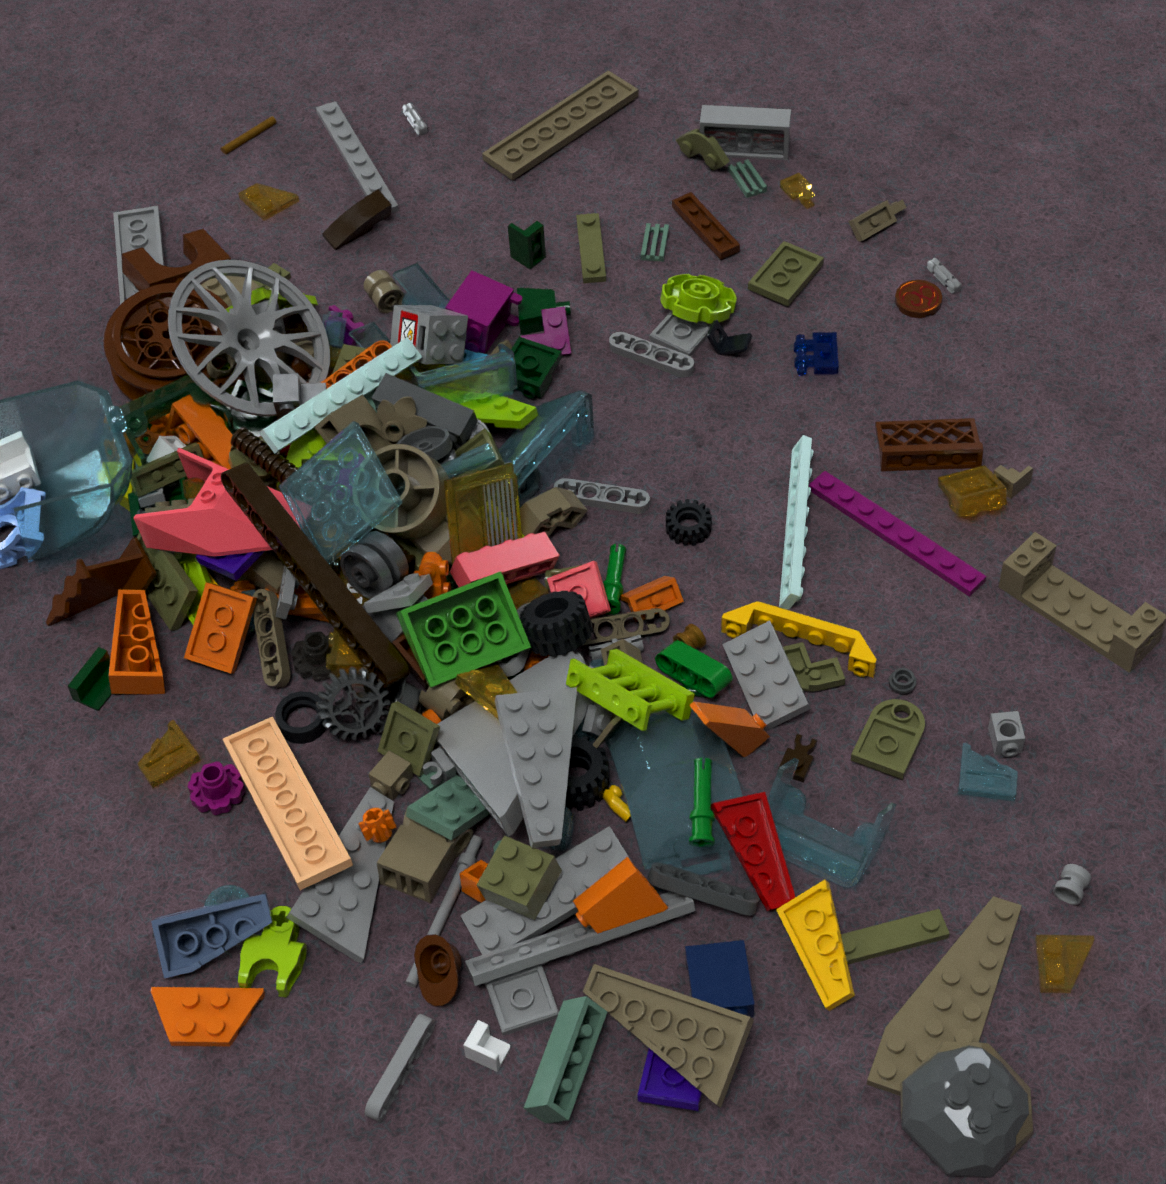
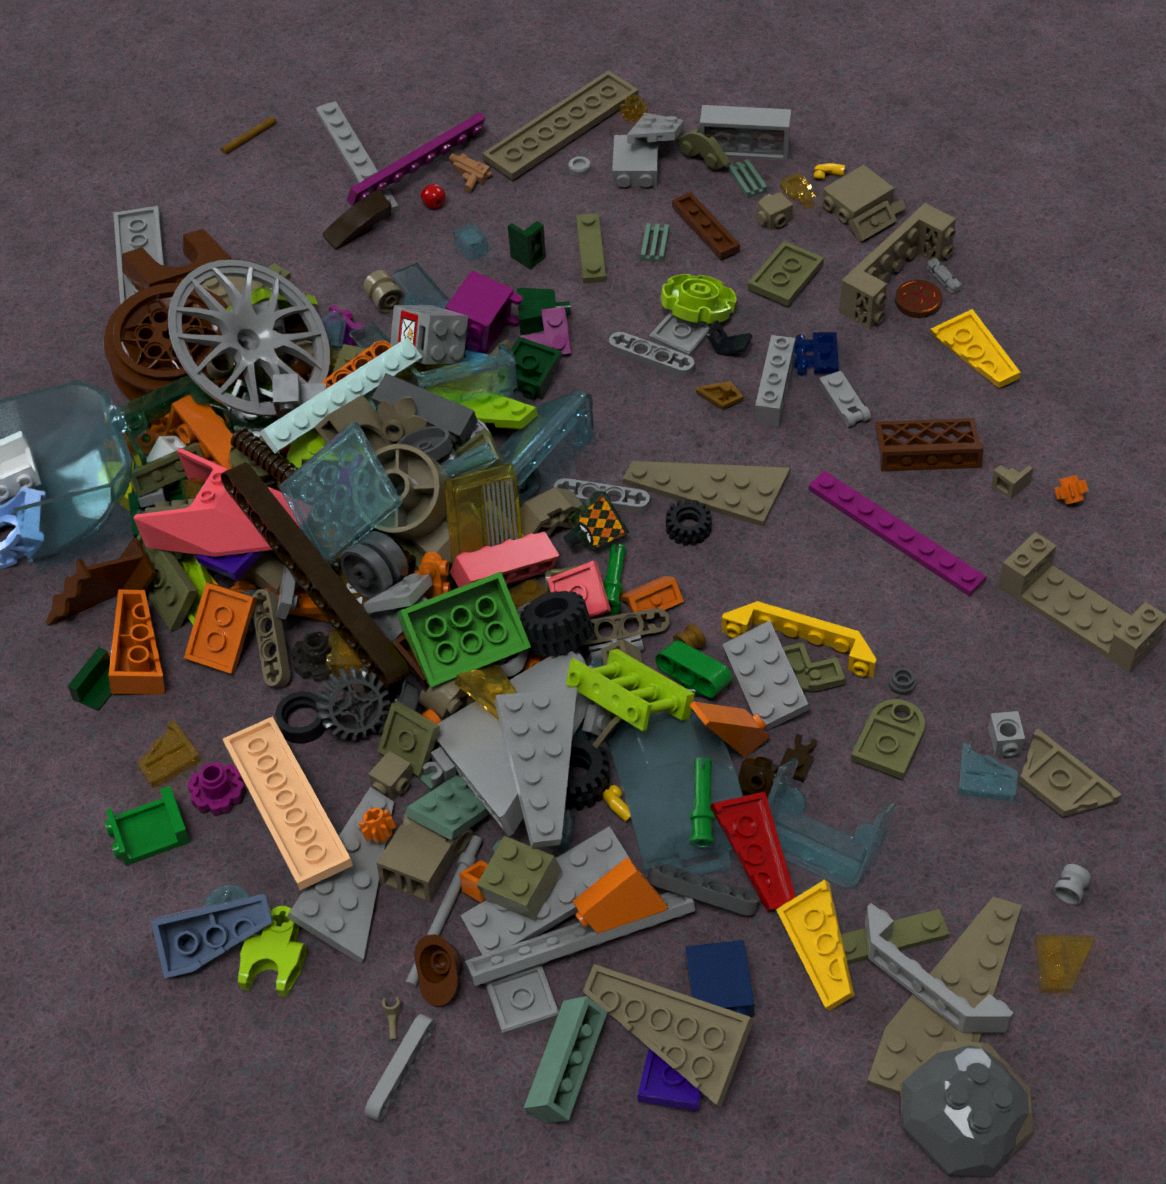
orange wing [151,987,265,1047] -> none
clear yellow wing [238,183,299,221] -> none
light grey axle [402,103,428,135] -> none
white panel [463,1020,511,1072] -> none
light aqua plate [779,435,814,609] -> none
clear yellow plate [938,465,1007,517] -> none
none -> green panel [104,786,190,866]
none -> magenta plate [347,112,486,206]
none -> dark tan hand [382,997,401,1041]
none -> red piece [420,184,446,210]
none -> medium nougat piece [449,153,492,192]
none -> clear light blue brick [453,222,489,262]
none -> torso [563,491,630,549]
none -> light grey tile [568,156,591,176]
none -> light grey brick [612,135,659,187]
none -> clear yellow gear [620,95,648,122]
none -> dark tan wing [623,461,790,527]
none -> light grey wing [627,113,684,144]
none -> pearl gold piece [696,381,744,409]
none -> dark brown brick [736,757,782,797]
none -> light grey brick [755,335,795,427]
none -> dark tan brick [756,192,793,231]
none -> yellow arm [813,163,845,180]
none -> light grey plate [819,371,871,428]
none -> dark tan panel [822,165,894,226]
none -> dark tan plate [839,203,956,329]
none -> light grey slope [864,903,1014,1032]
none -> yellow wing [930,309,1021,388]
none -> dark tan wing [1019,728,1122,817]
none -> orange gear [1054,475,1089,504]

